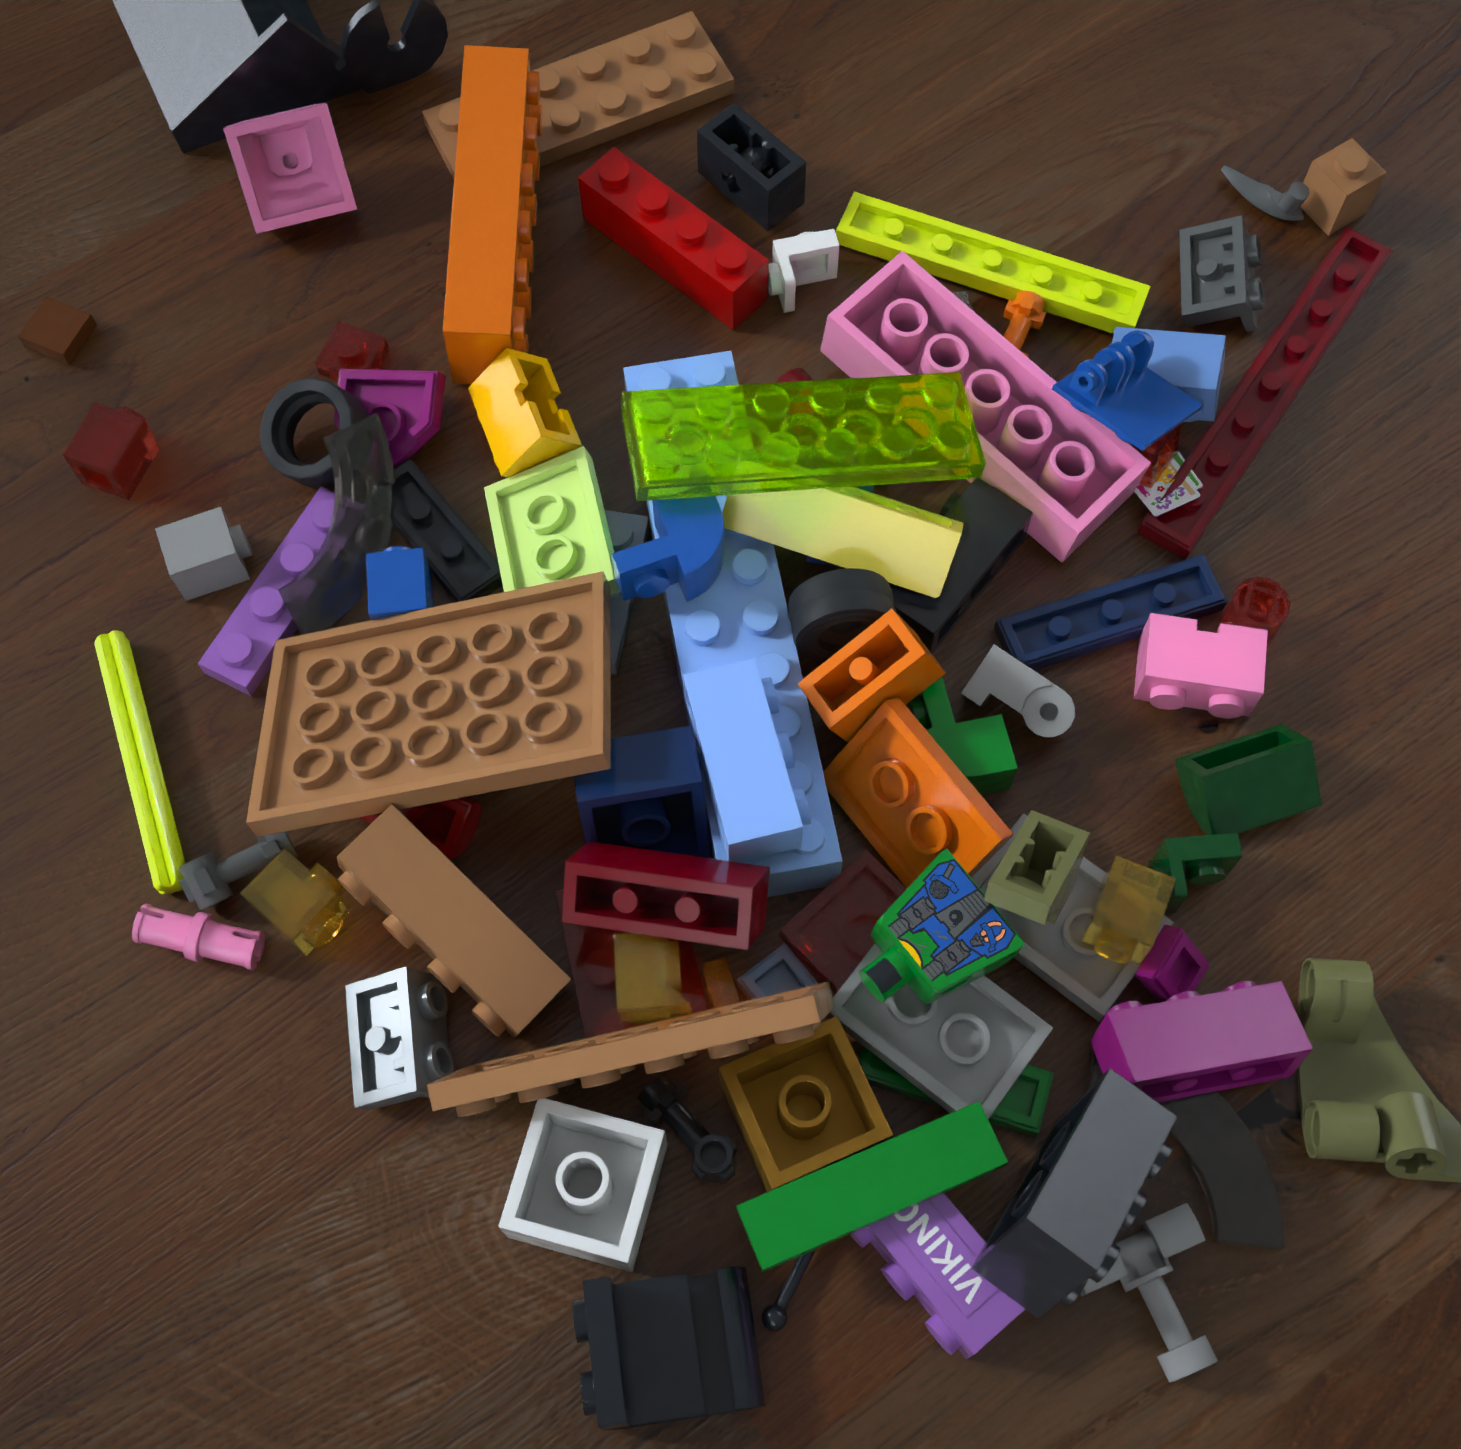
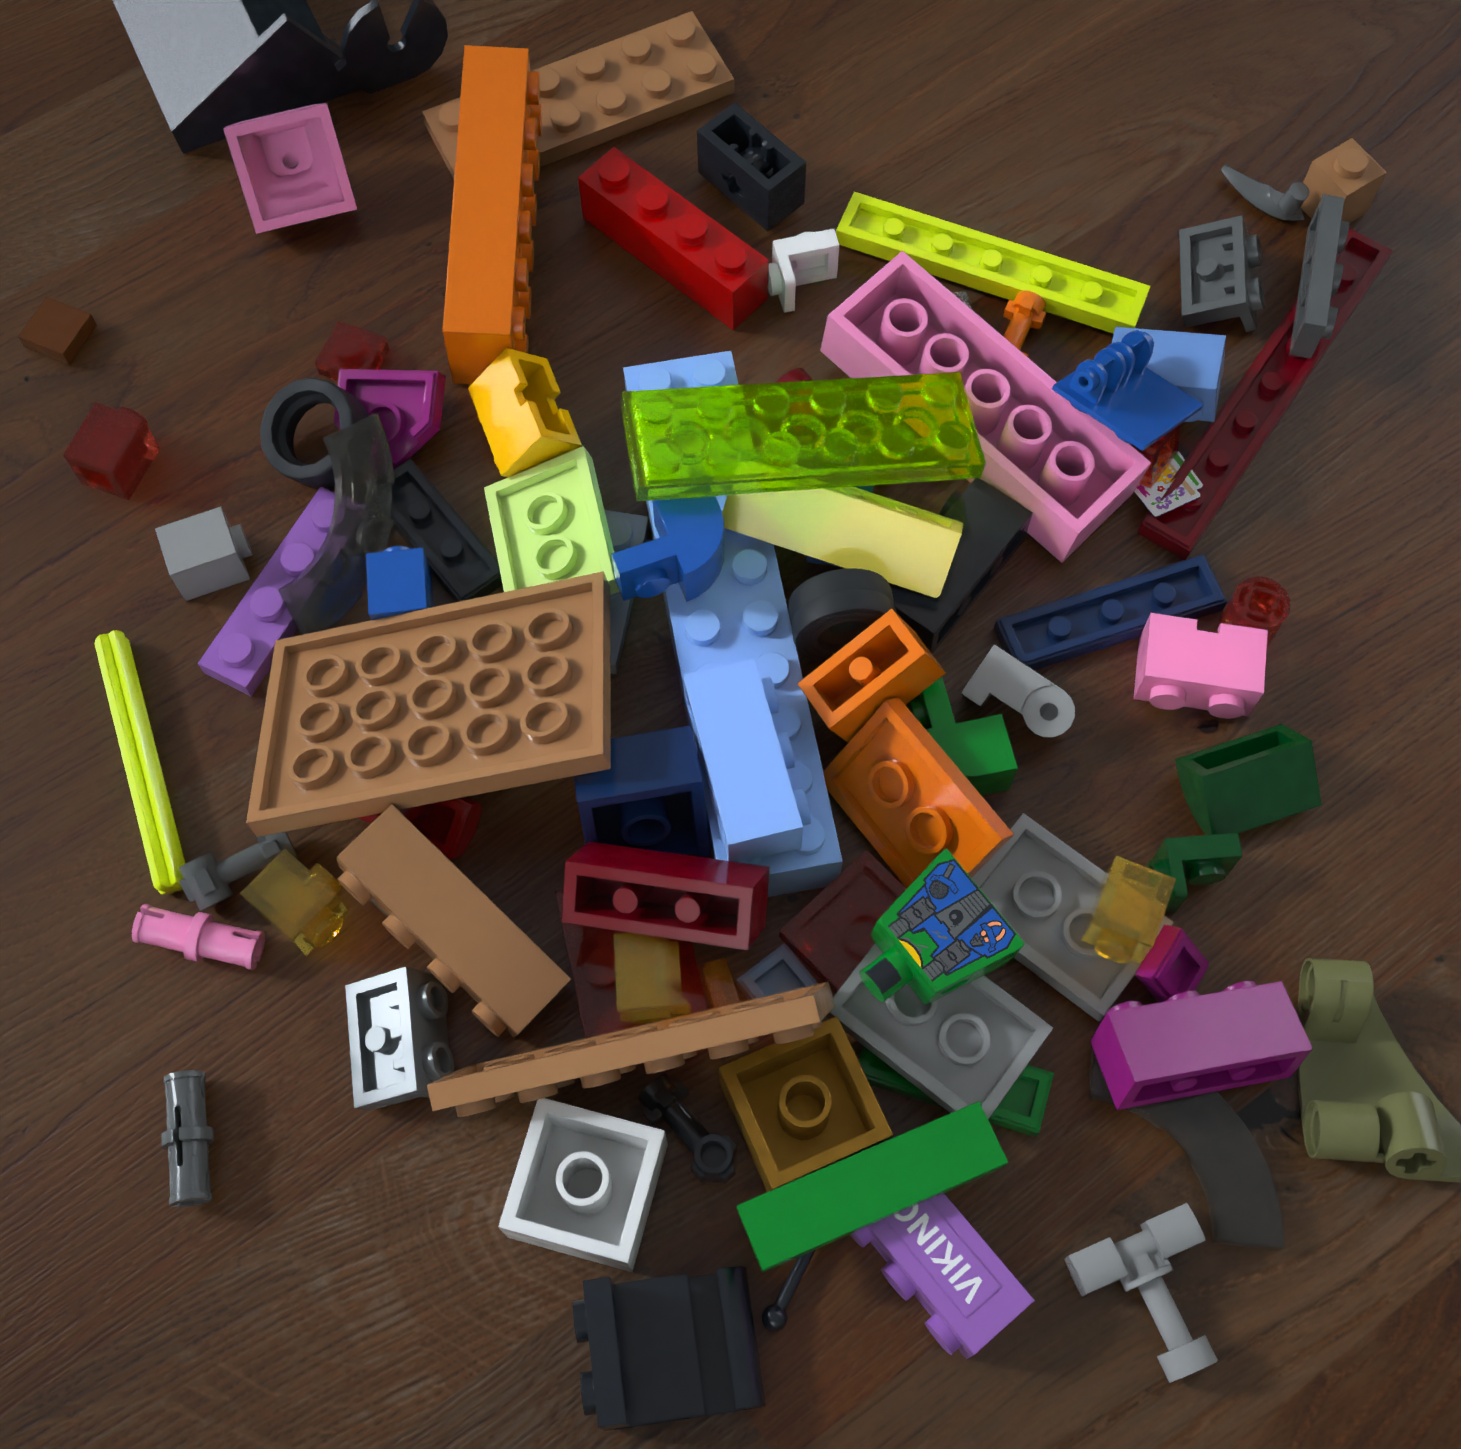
black brick [972,1068,1177,1319] -> none
olive arch [984,810,1090,925] -> none
none -> dark grey pin [161,1070,214,1207]
none -> dark grey plate [1289,194,1349,359]

